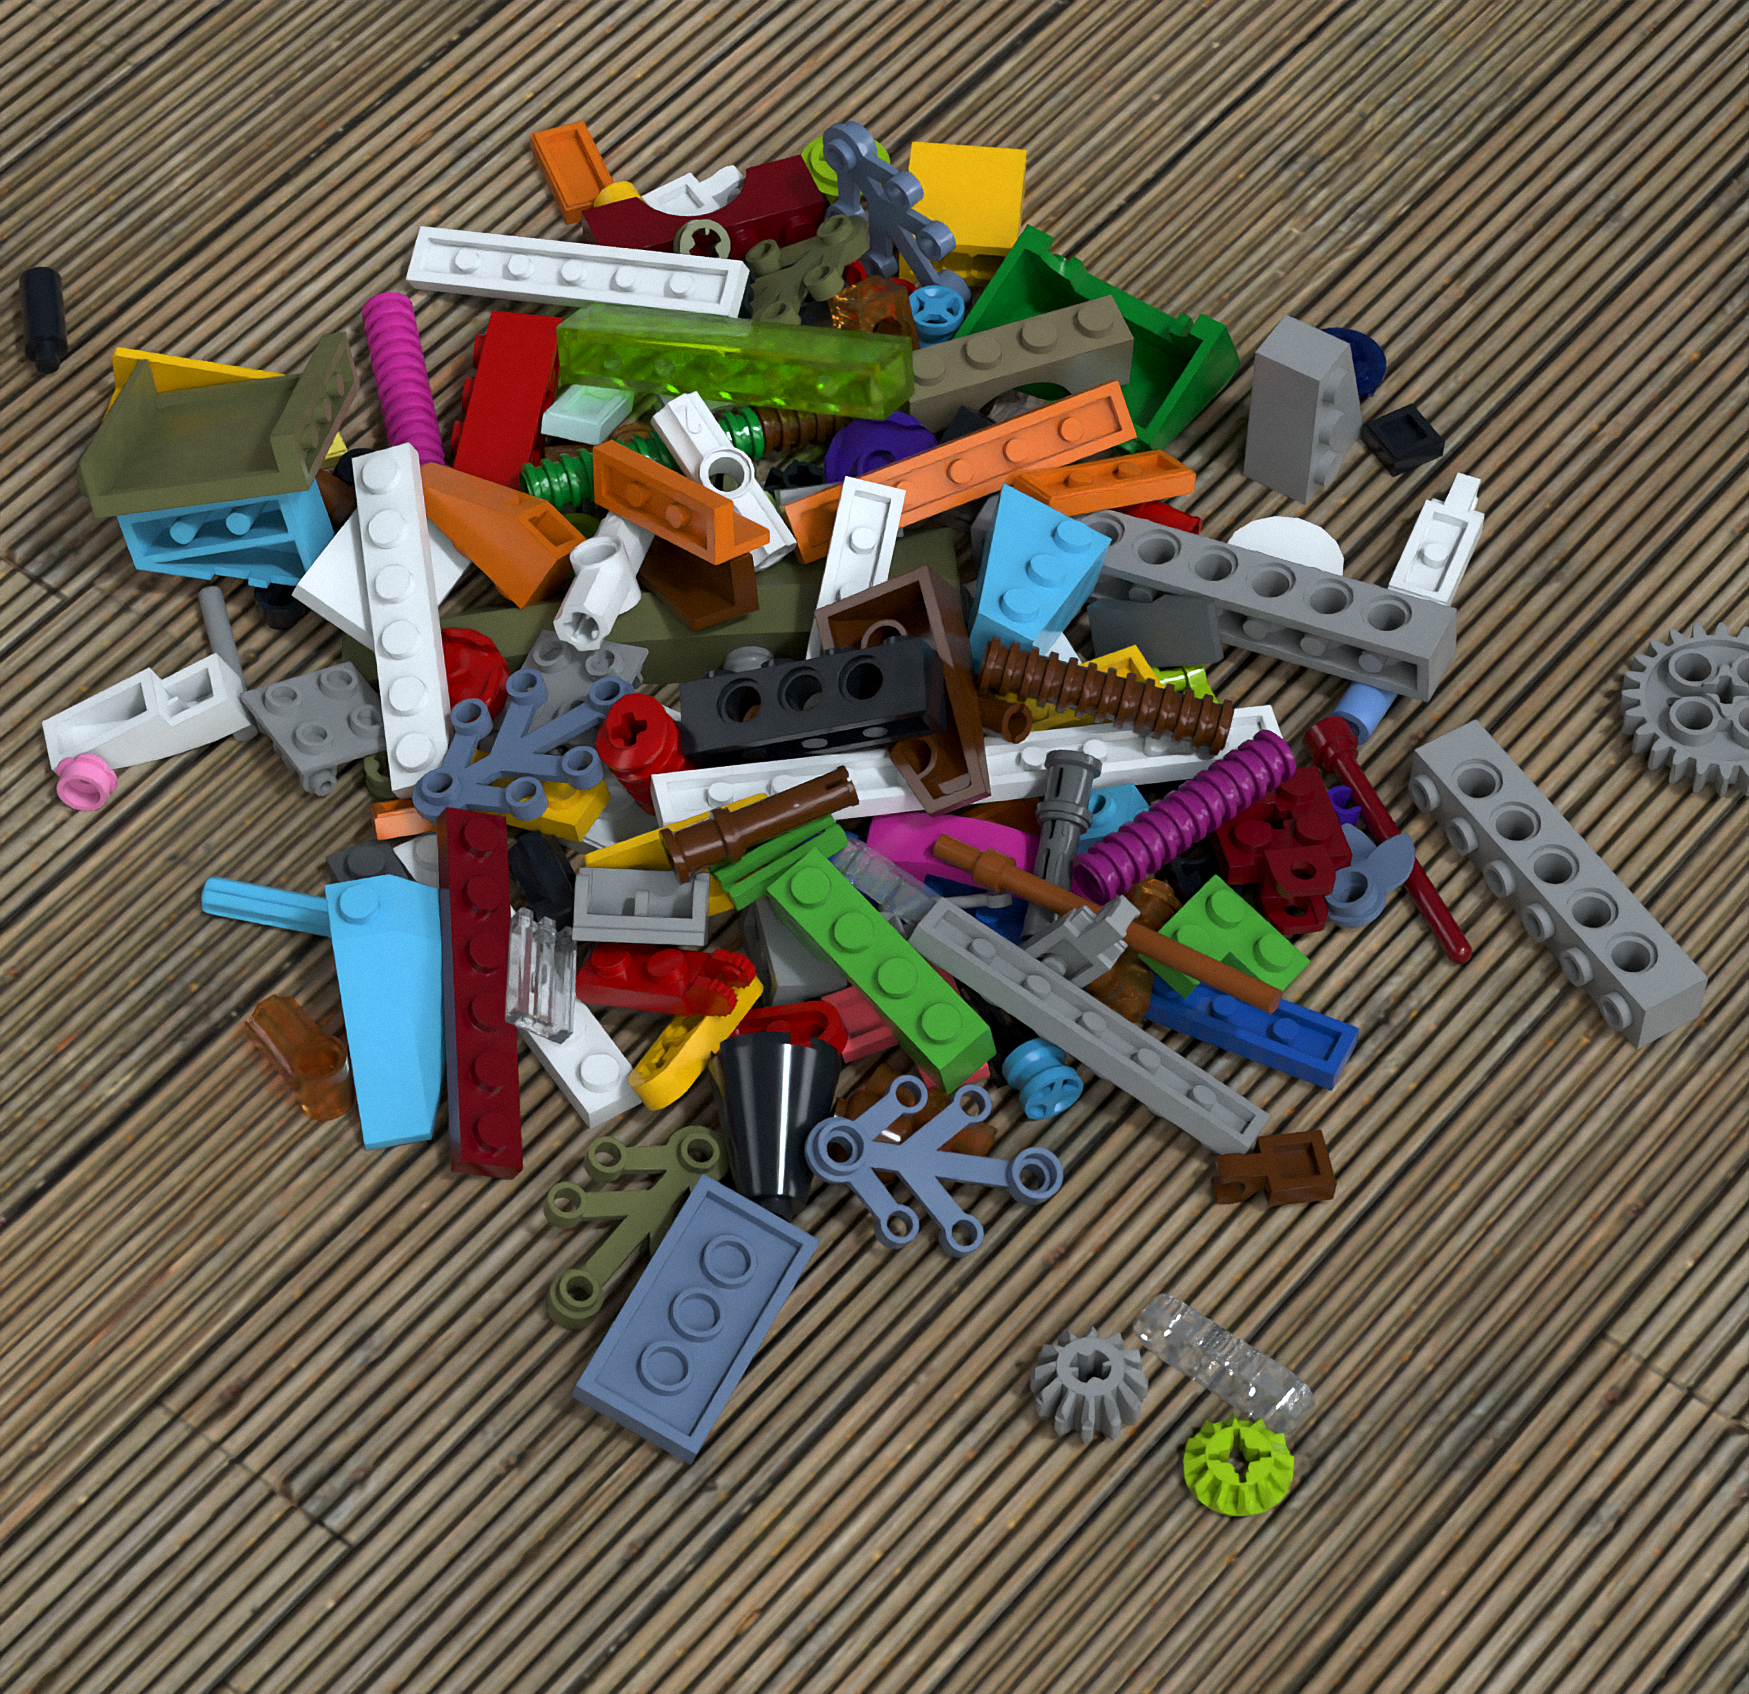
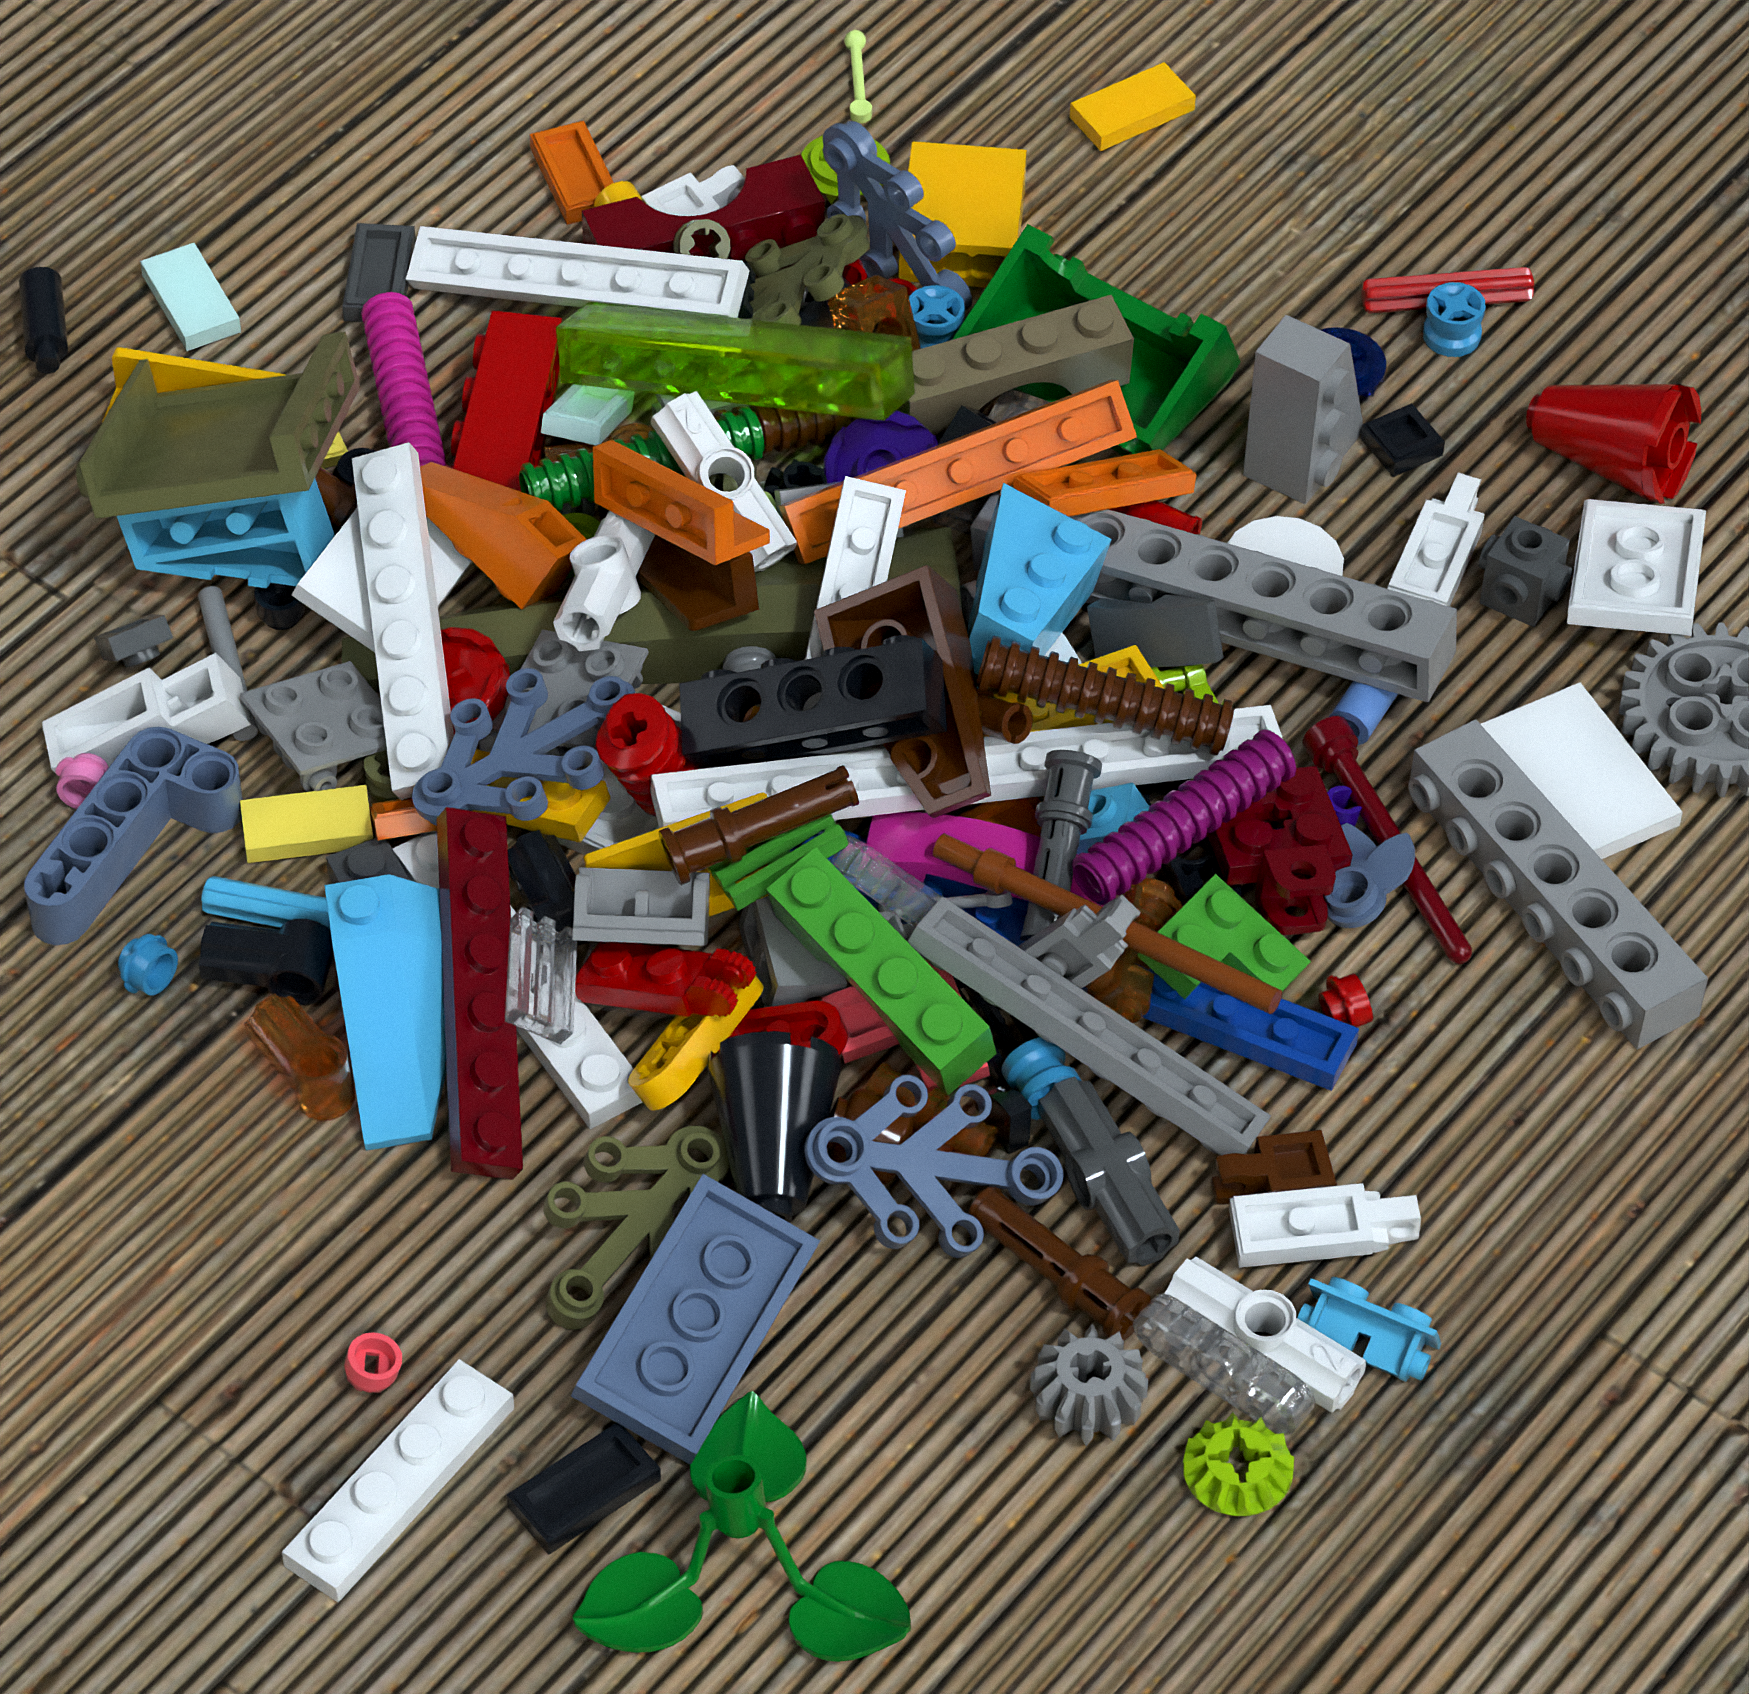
none -> sand blue beam [24,727,243,945]
none -> dark grey plate [94,614,173,668]
none -> dark azure plate [118,934,178,995]
none -> light aqua tile [140,243,241,351]
none -> black piece [199,919,334,1005]
none -> light yellow tile [240,785,373,863]
none -> white plate [282,1359,514,1602]
none -> dark grey tile [342,223,416,322]
none -> coral hinge [344,1332,402,1393]
none -> black tile [507,1422,661,1555]
none -> green plant [572,1391,911,1662]
none -> yellowish green hinge [844,30,872,123]
none -> reddish brown pin [968,1186,1152,1340]
none -> black tile [975,1086,1032,1154]
none -> dark grey piece [1038,1077,1180,1266]
none -> yellow tile [1069,62,1196,151]
none -> white piece [1162,1257,1366,1413]
none -> white hinge [1229,1183,1421,1268]
none -> medium azure hinge [1297,1277,1441,1382]
none -> red plate [1318,973,1373,1027]
none -> red axle [1361,267,1534,314]
none -> dark azure wheel [1423,282,1486,357]
none -> dark grey brick [1478,516,1572,627]
none -> white tile [1481,682,1683,859]
none -> red cone [1526,384,1702,504]
none -> white tile [1567,499,1706,636]

